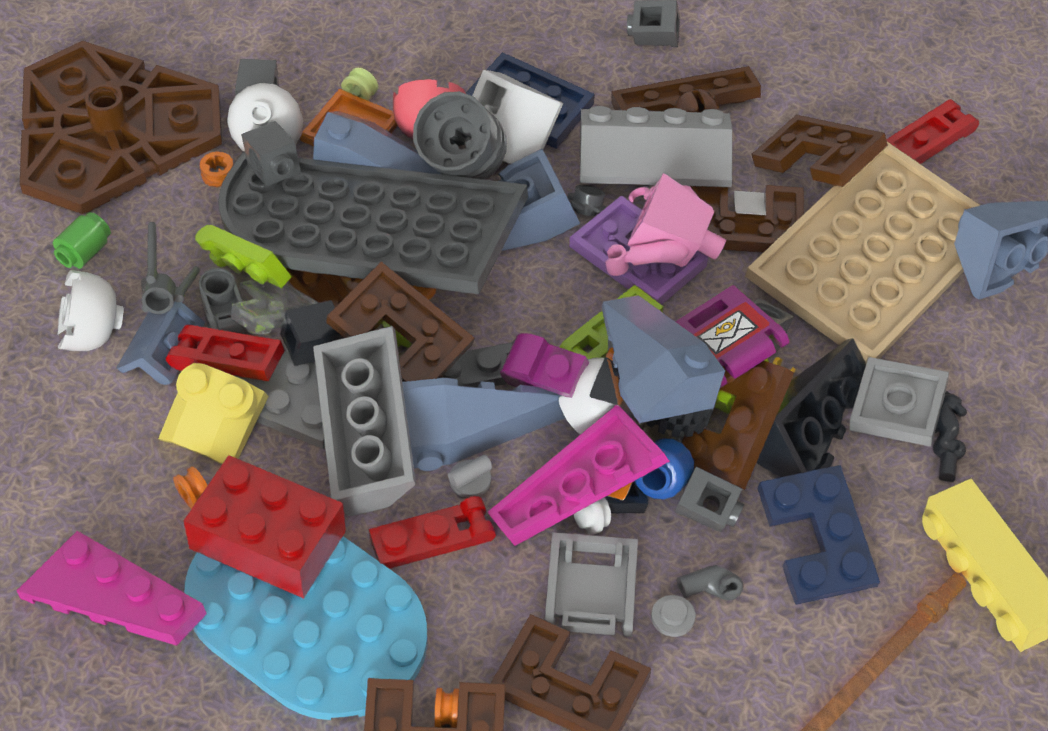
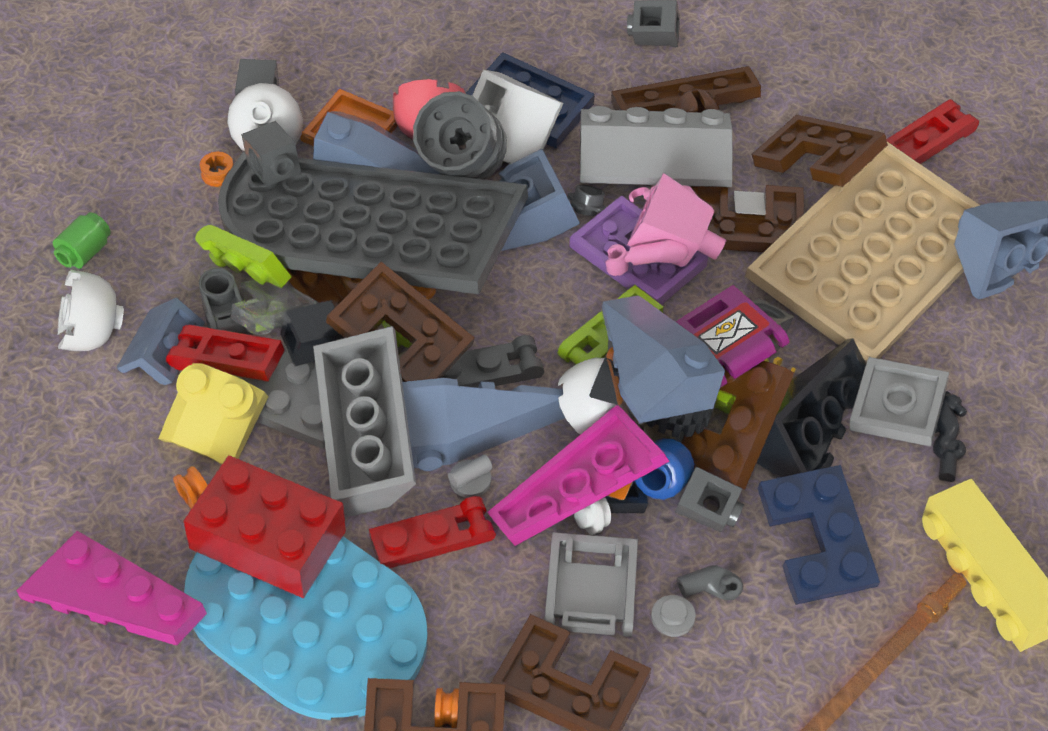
reddish brown plate [19,41,222,214] -> none
dark grey plant [141,222,200,314] -> none
yellowish green bush [341,68,378,101] -> none
magenta brick [500,333,589,398] -> none

